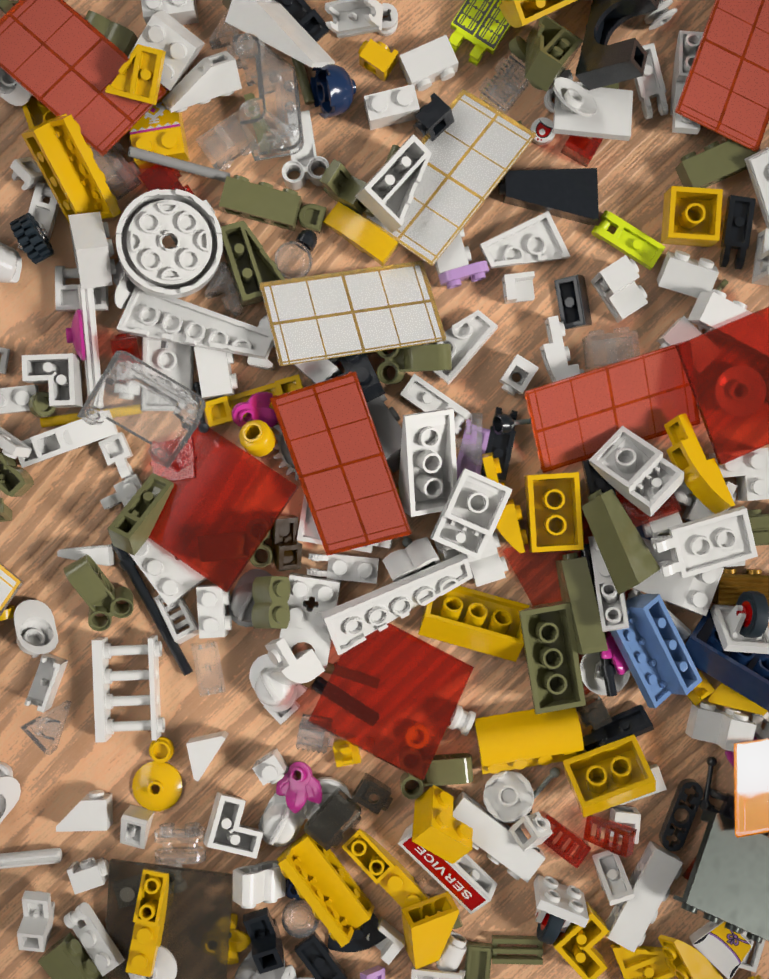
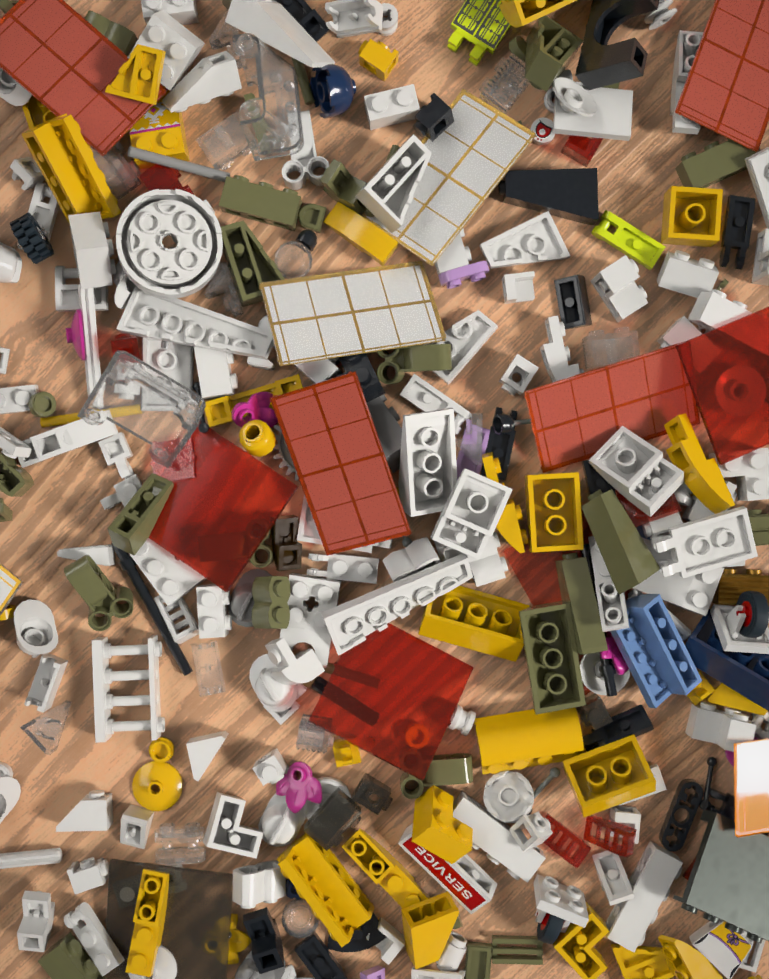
white brick [21,353,83,408] -> none
white brick [399,35,459,91] -> none
white hinge [634,43,668,120] -> none

